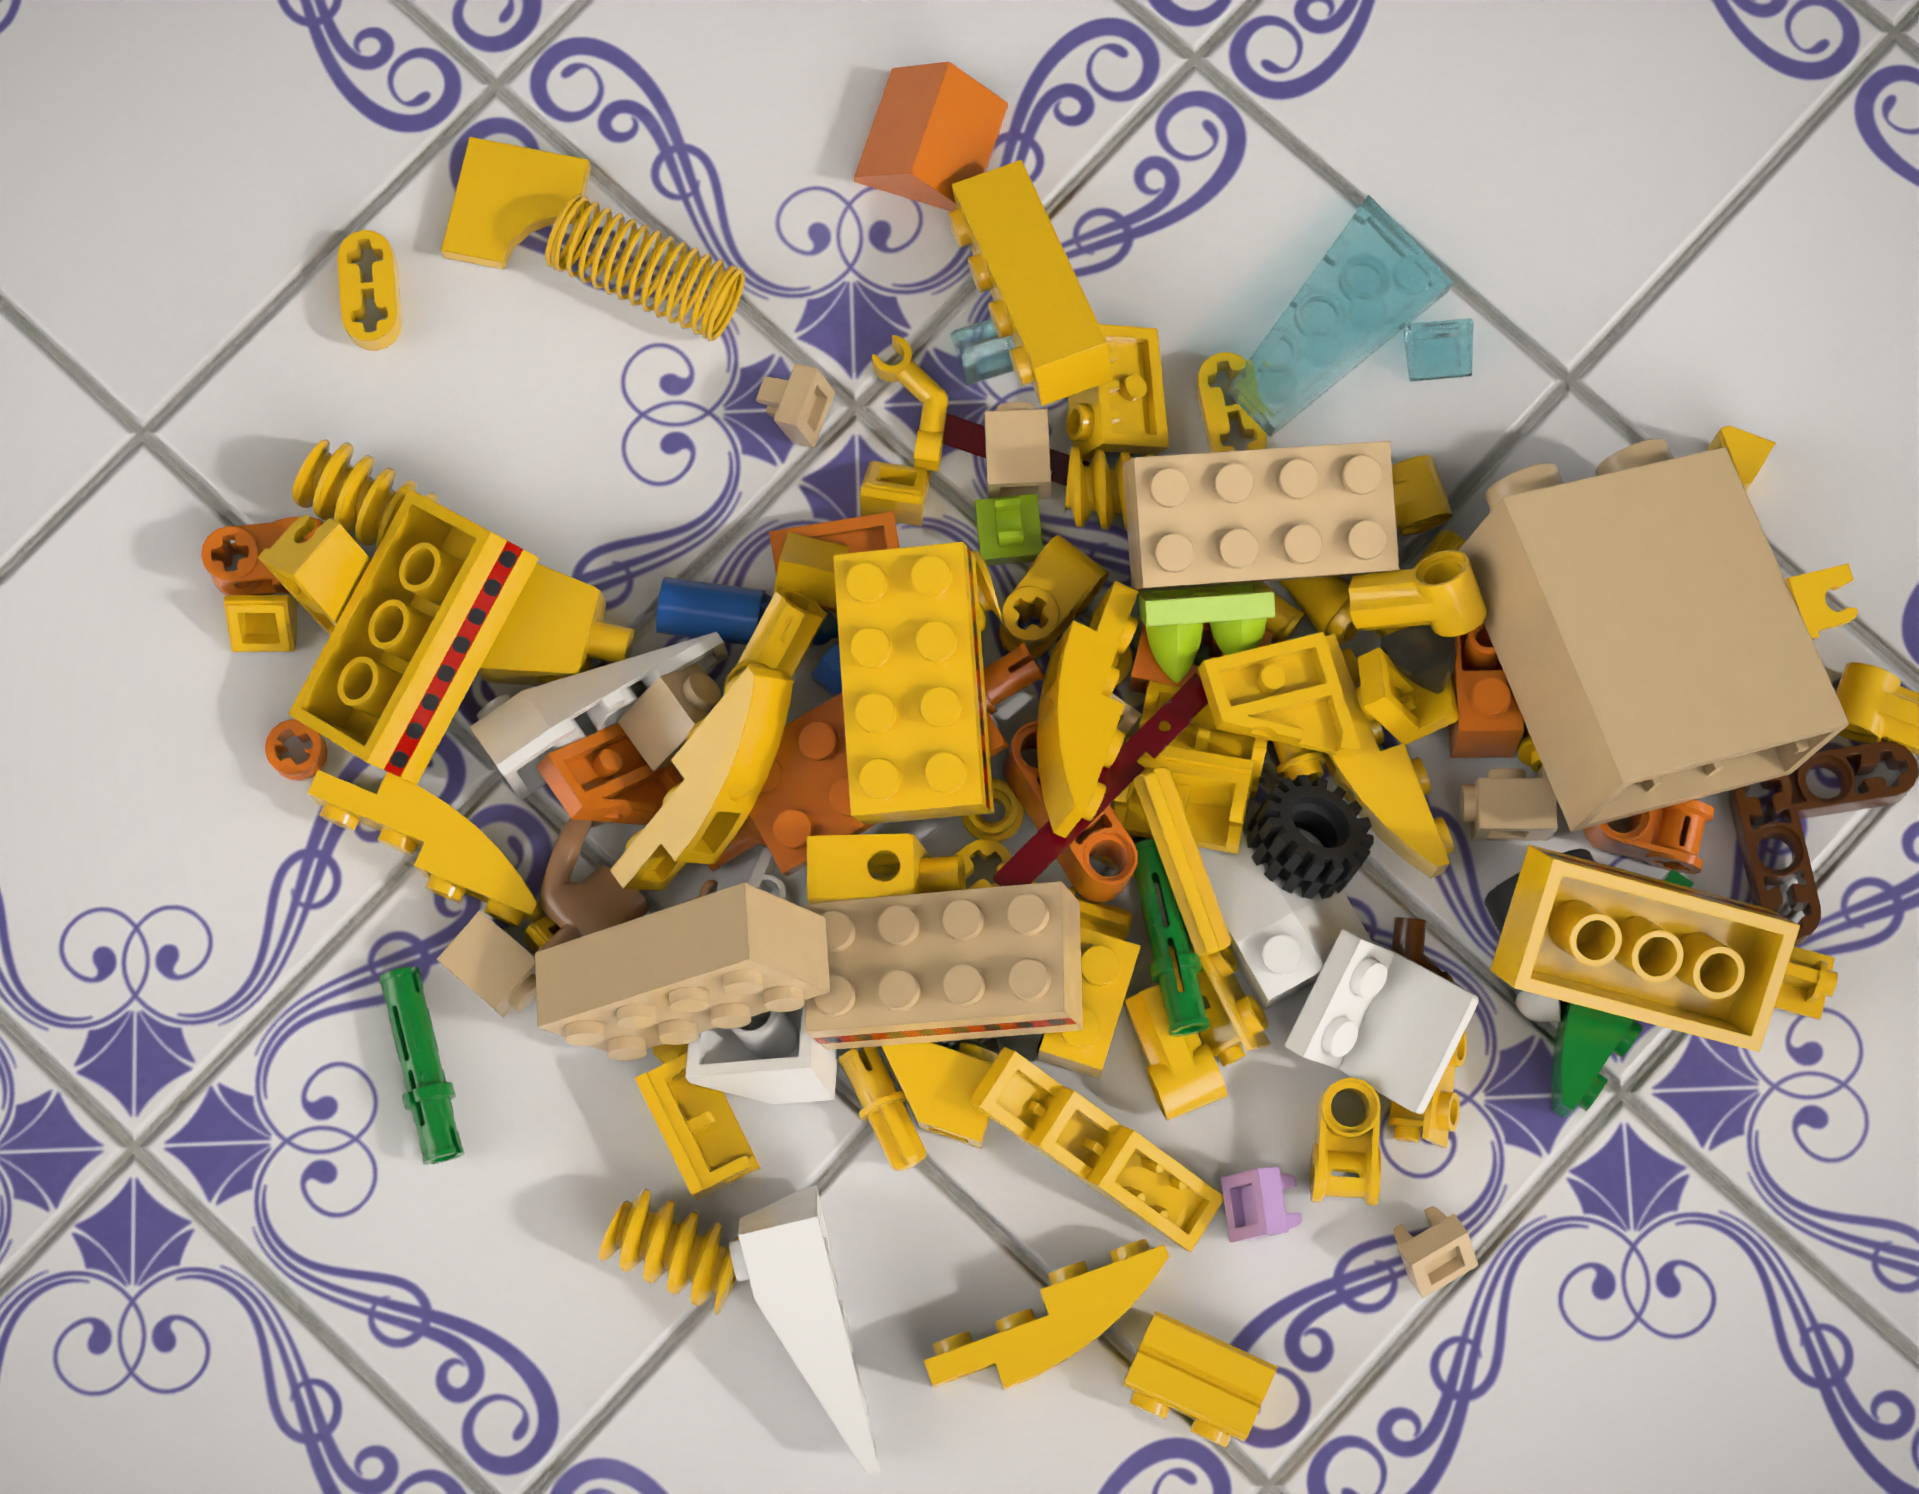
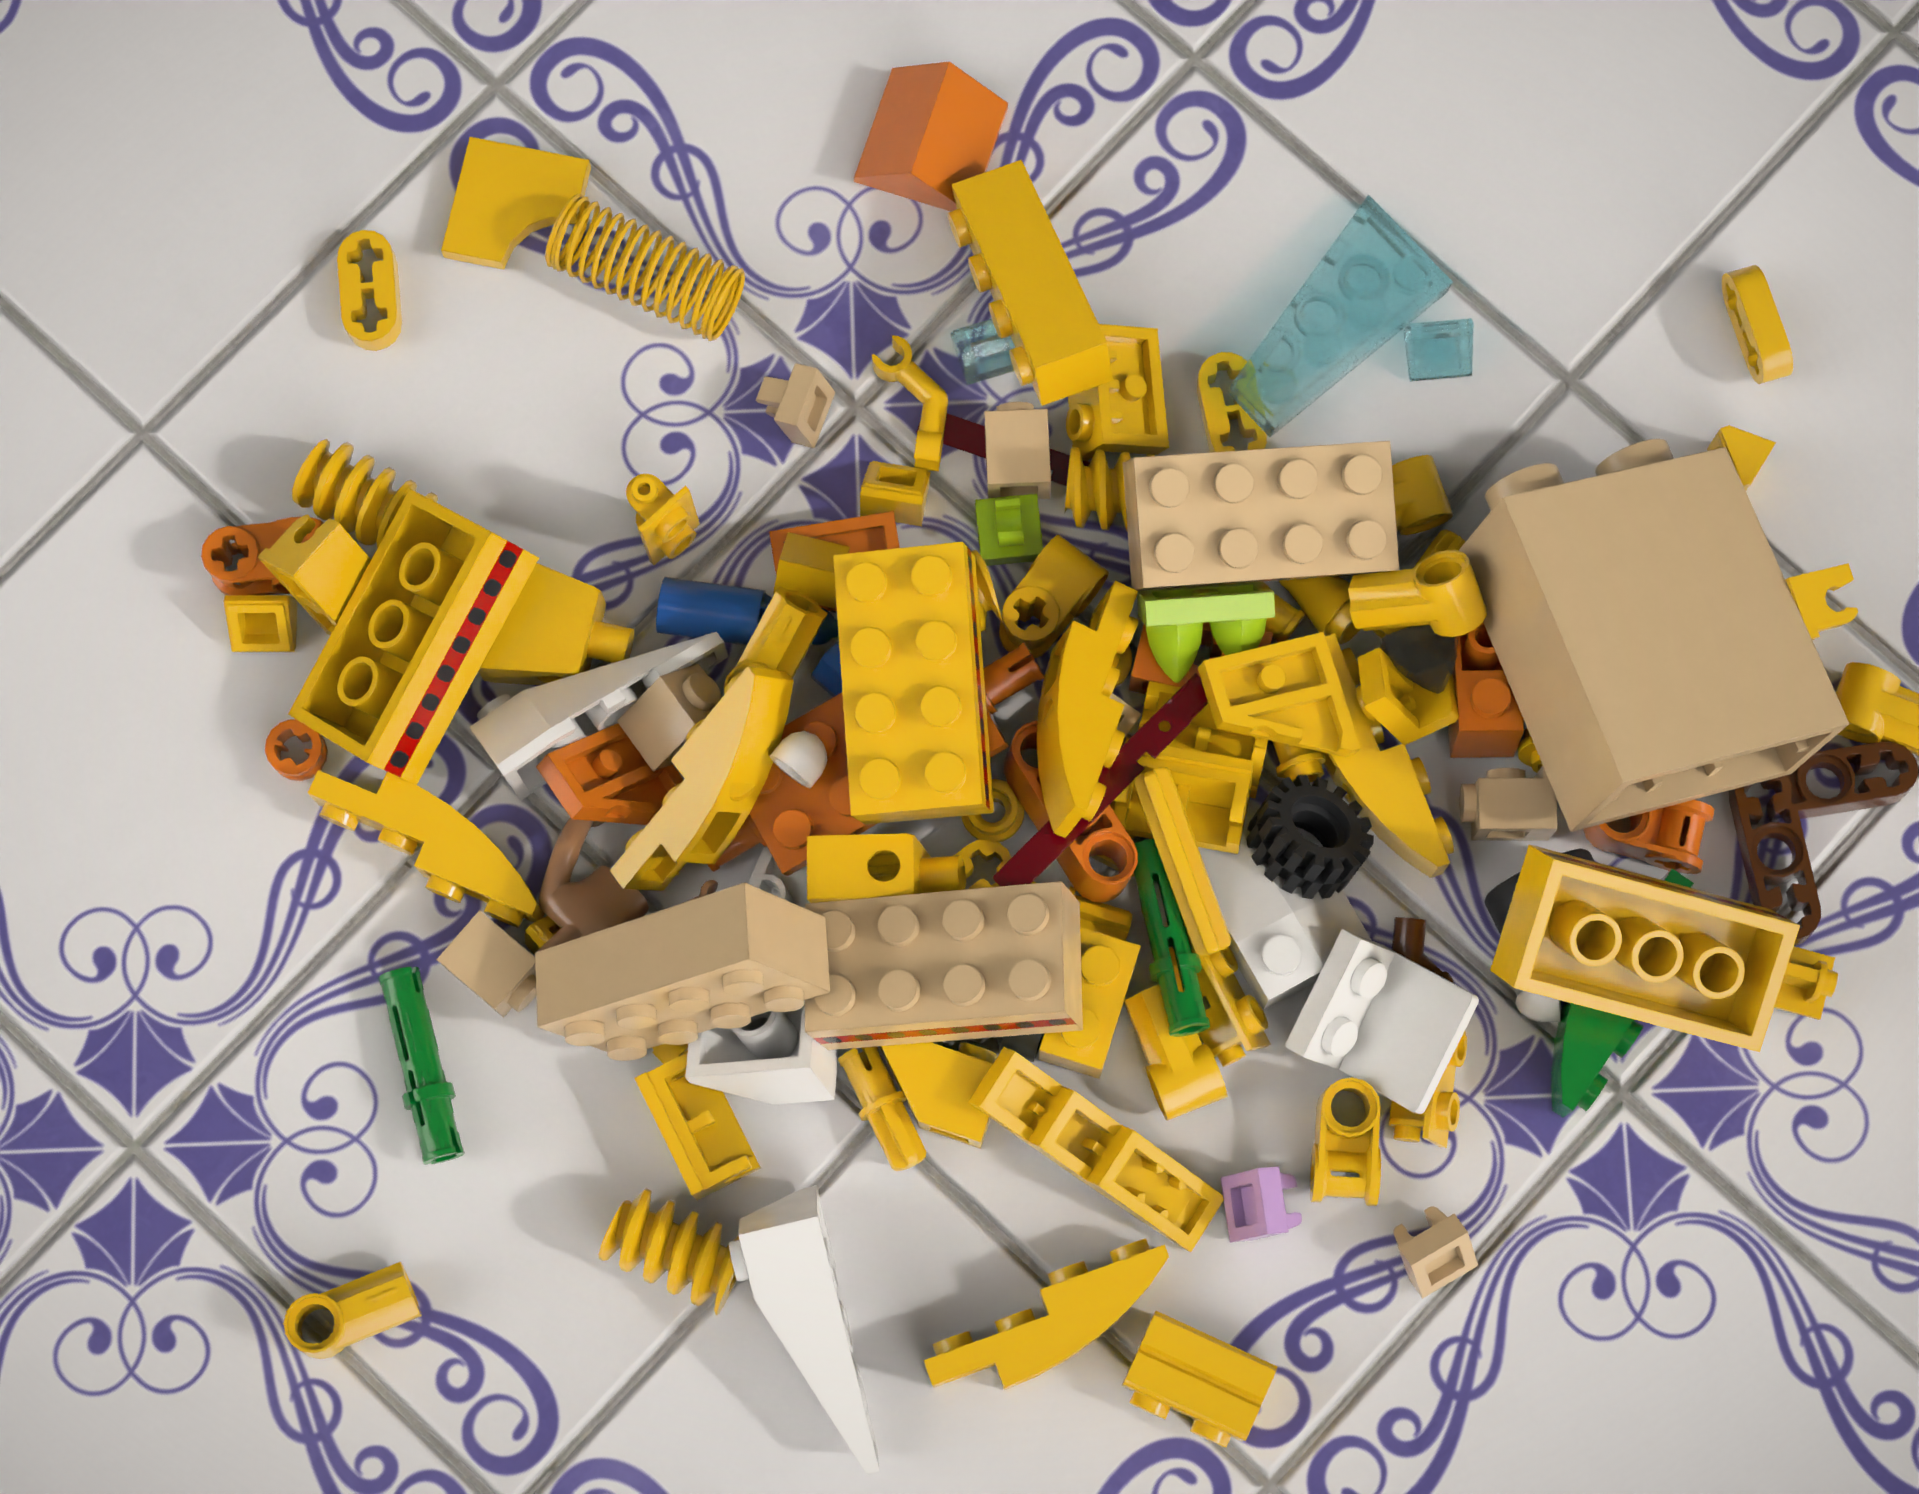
none -> yellow piece [283,1262,422,1359]
none -> yellow hinge [626,474,700,565]
none -> white hinge [770,731,827,788]
none -> yellow beam [1722,265,1793,384]

